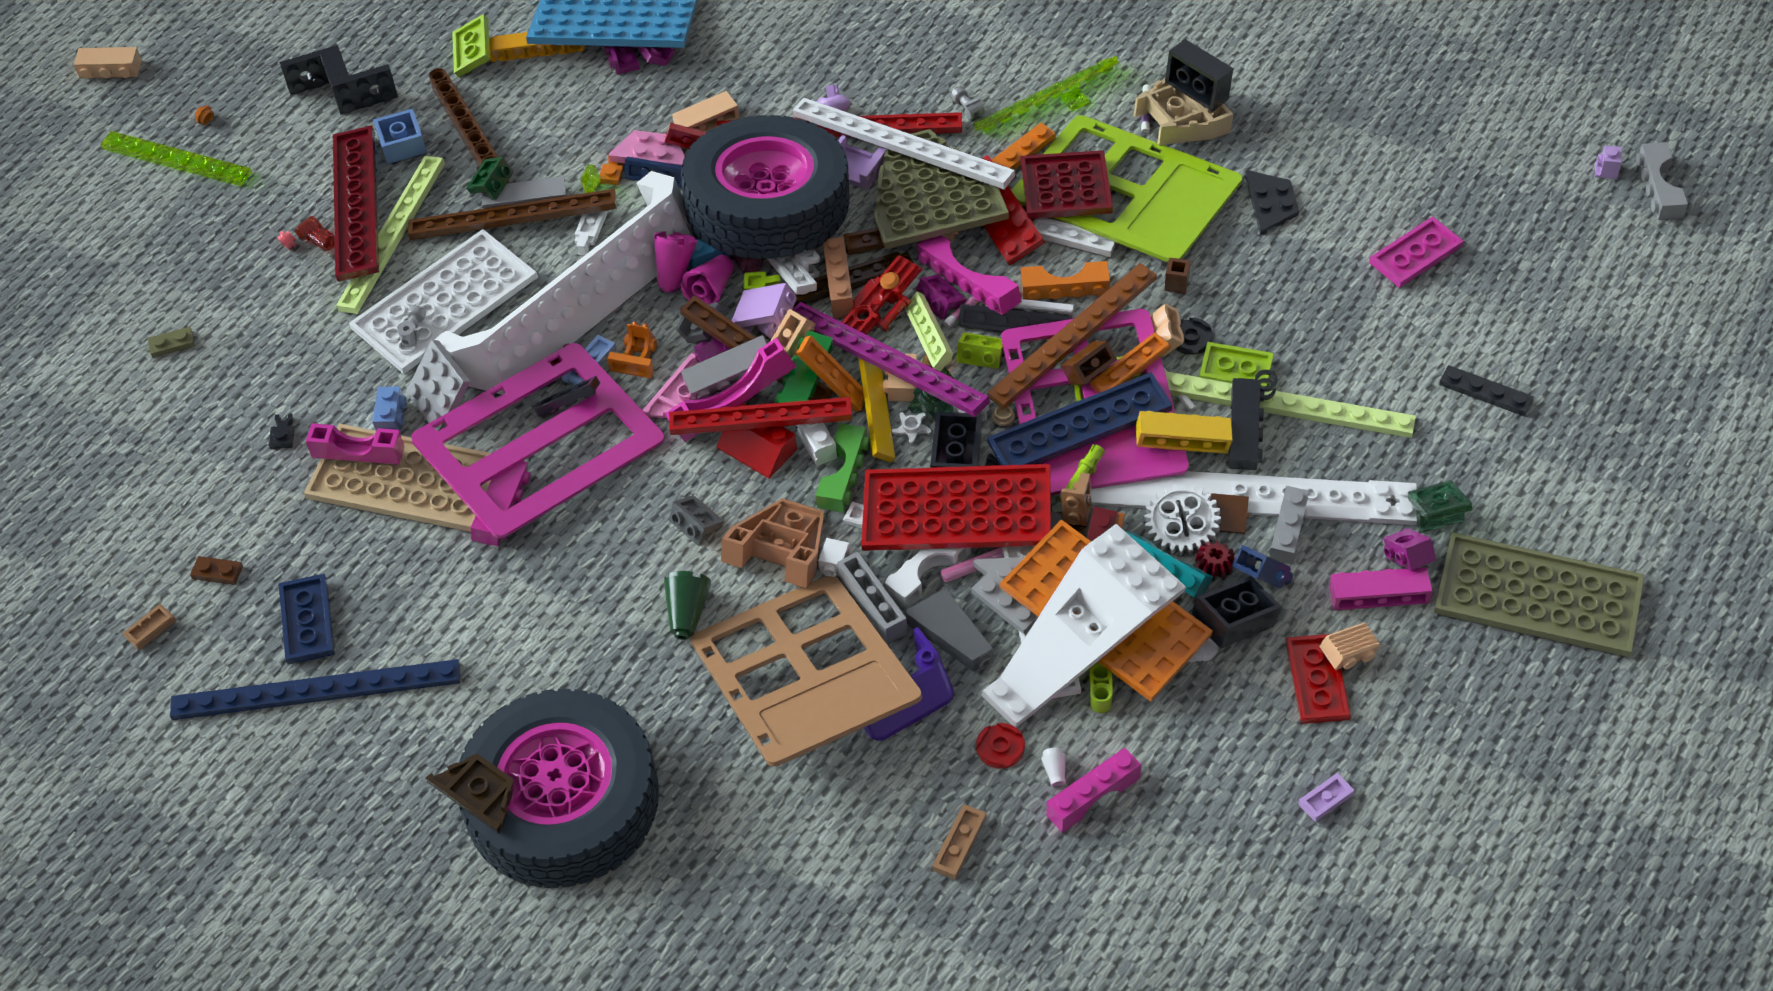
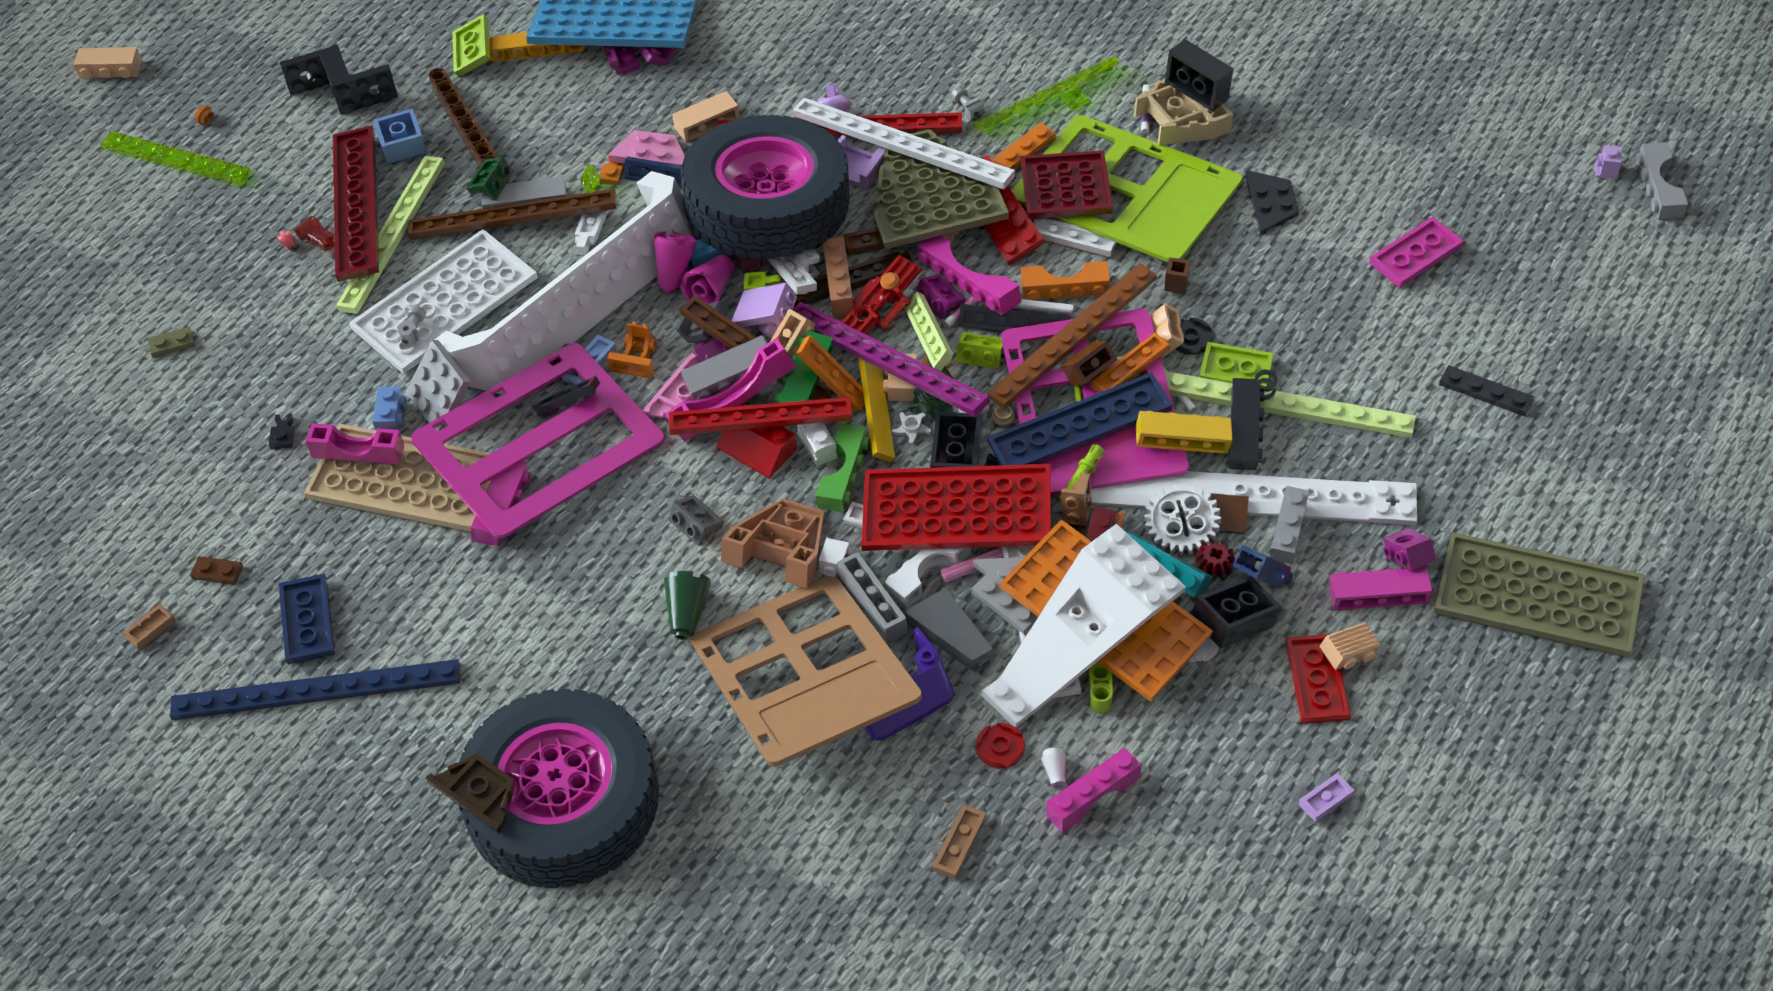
red plate [665,122,706,149] -> none
clear green bracket [1408,480,1472,533] -> none

